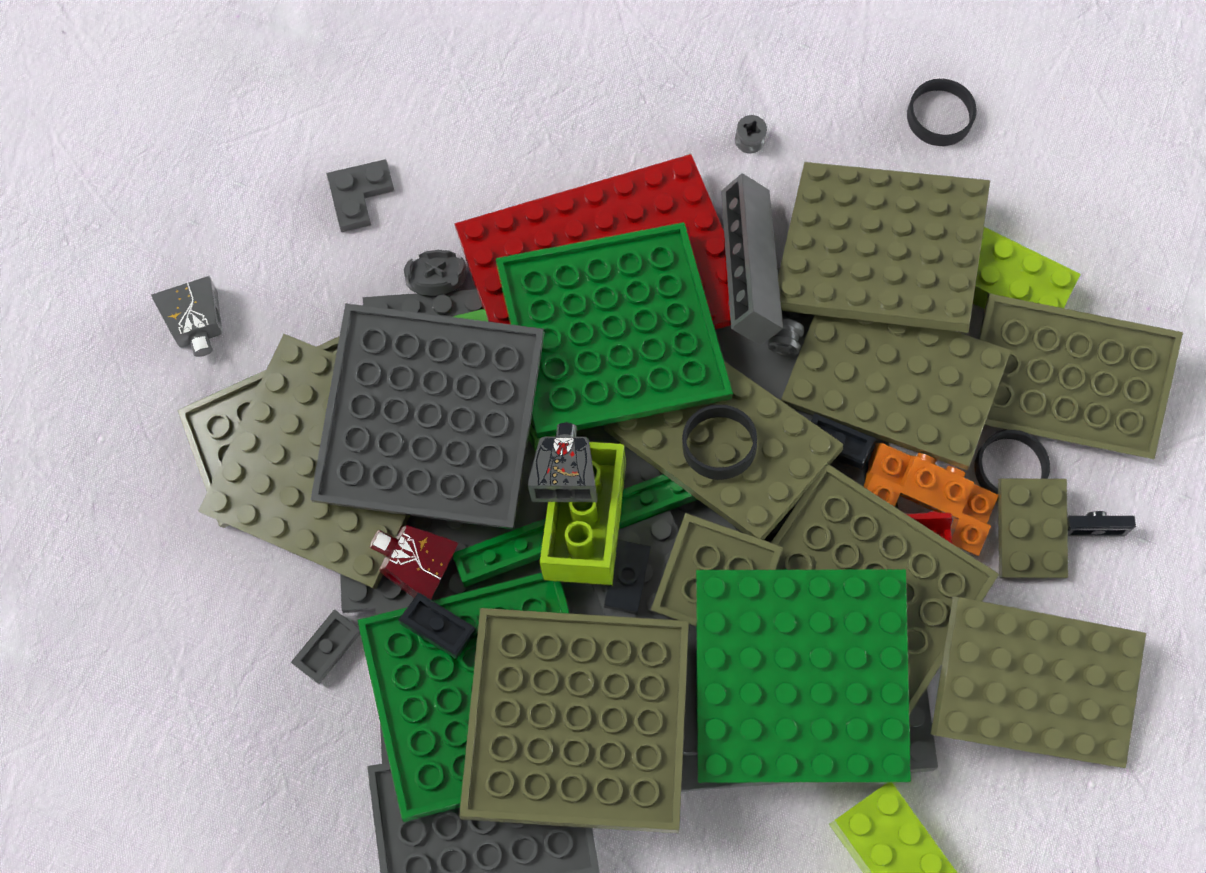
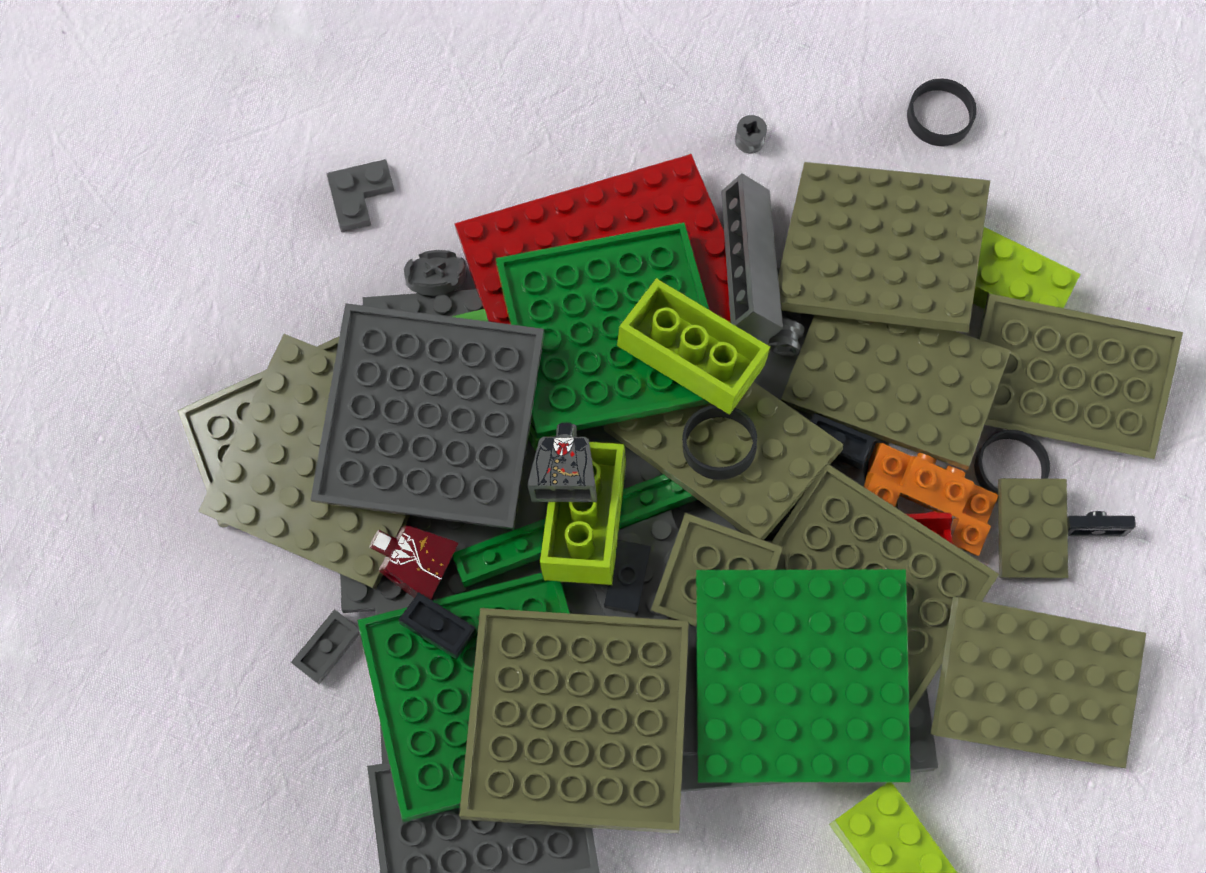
dark grey torso [151,276,222,357] -> none
none -> lime brick [617,278,770,415]

